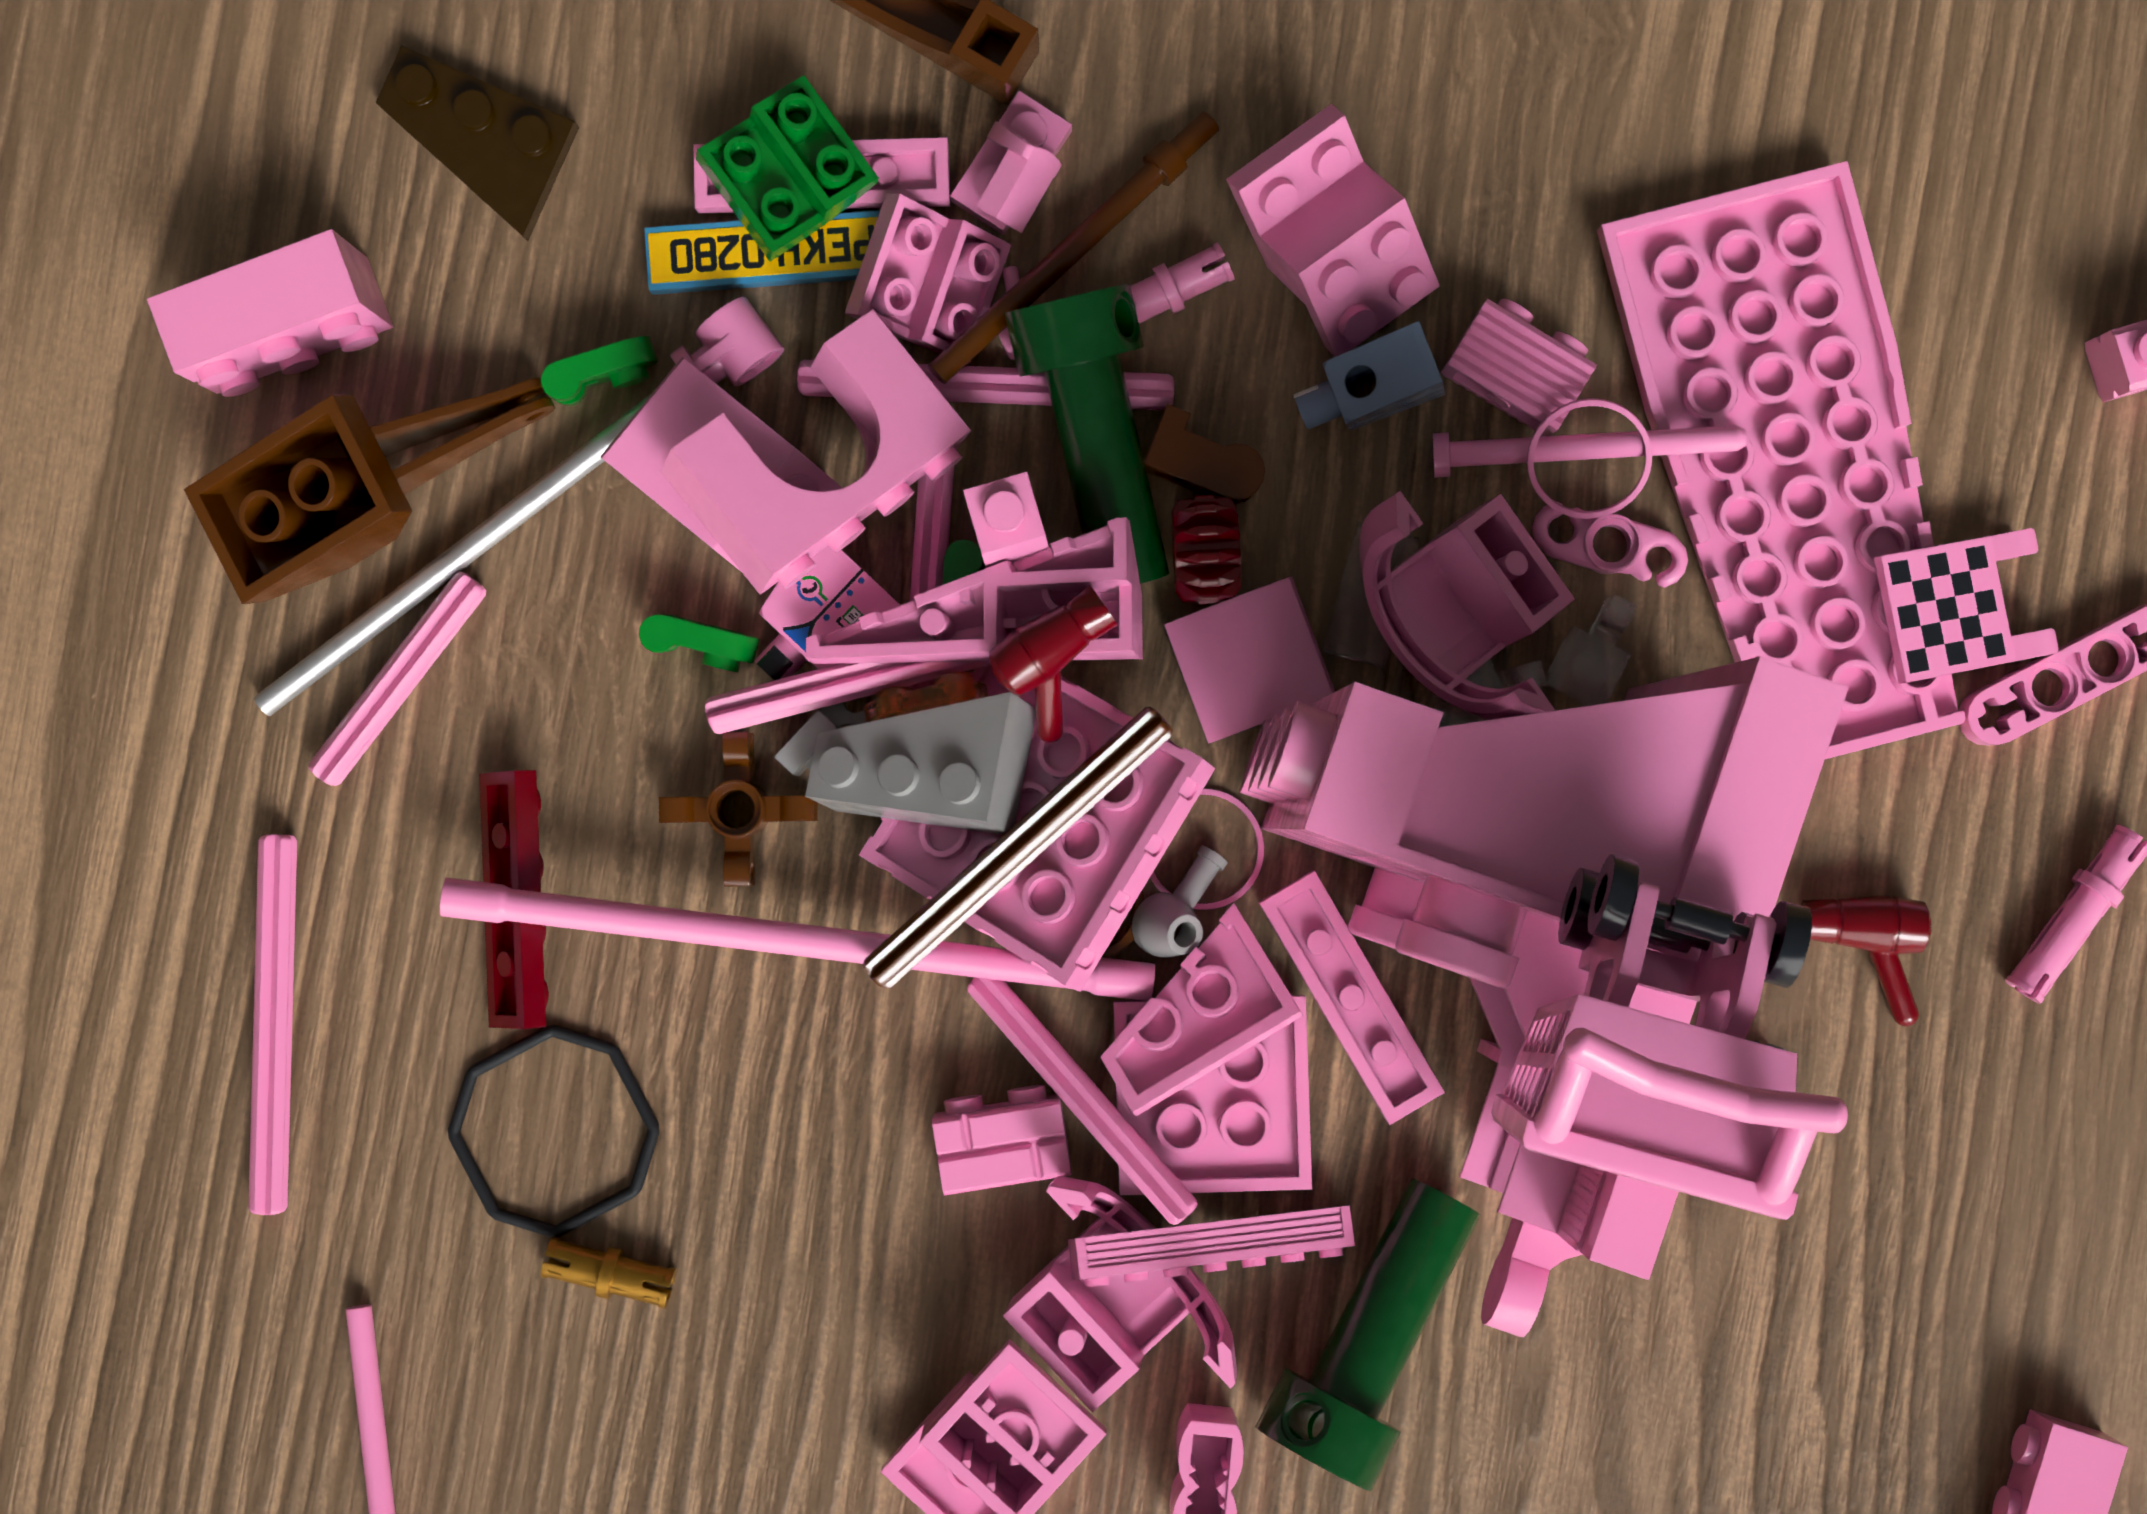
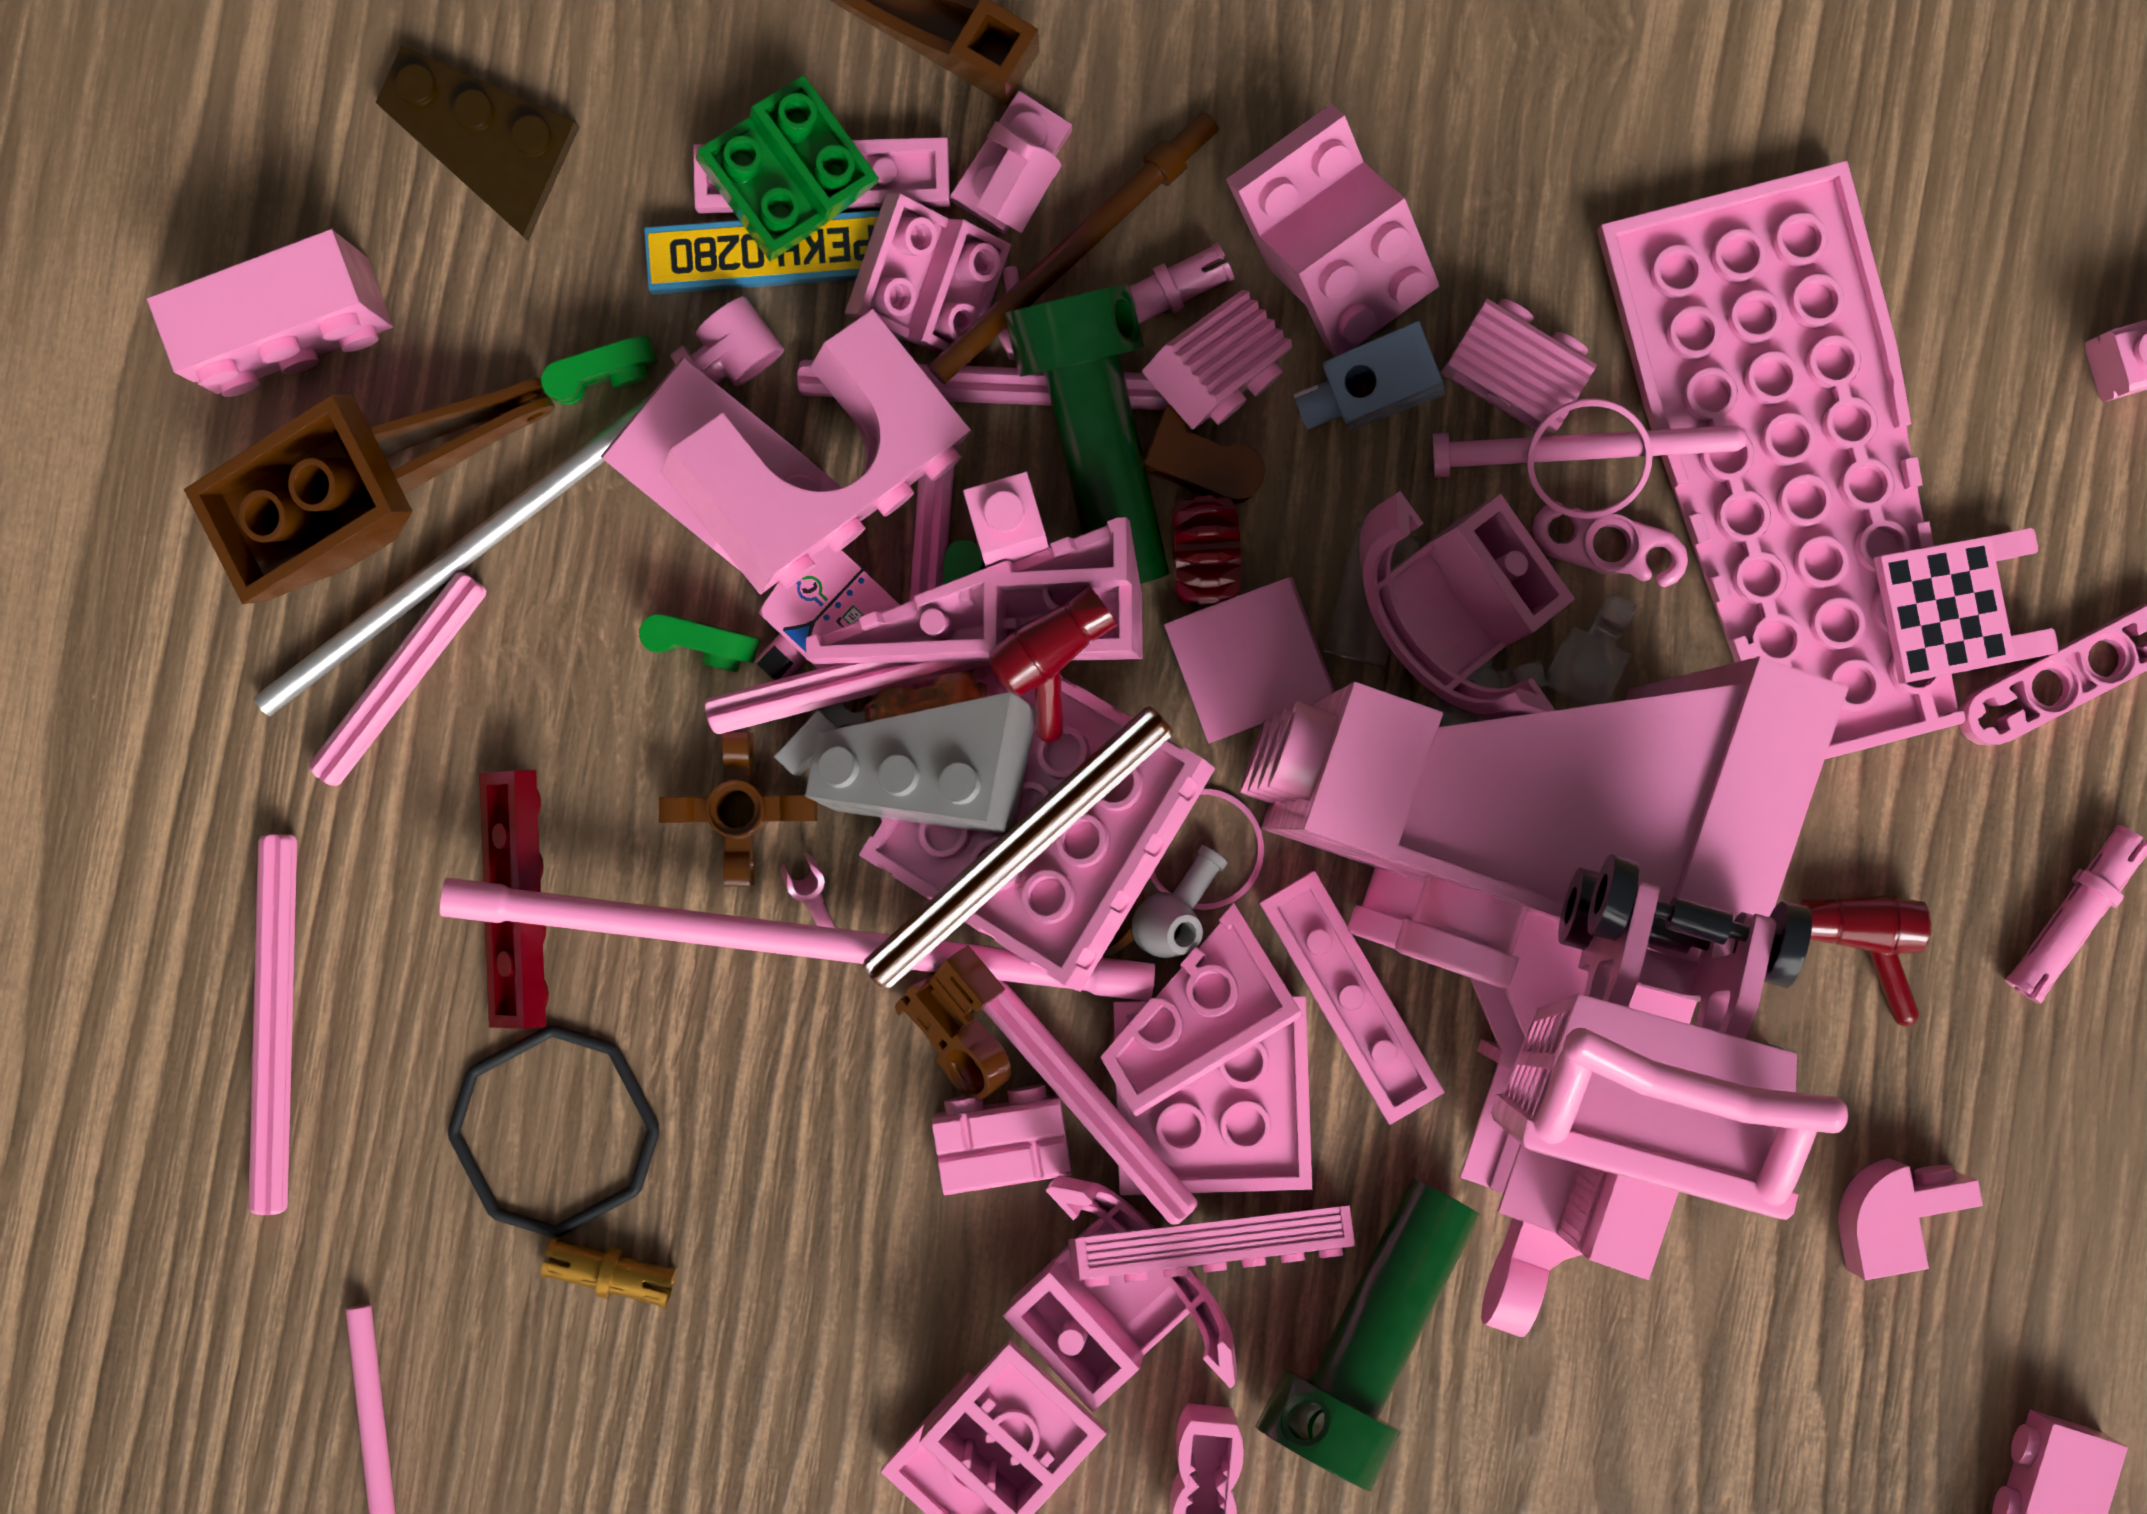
none -> bright pink hand [780,853,835,928]
none -> reddish brown piece [895,945,1011,1100]
none -> bright pink brick [1142,290,1292,430]
none -> bright pink brick [1838,1158,1983,1280]

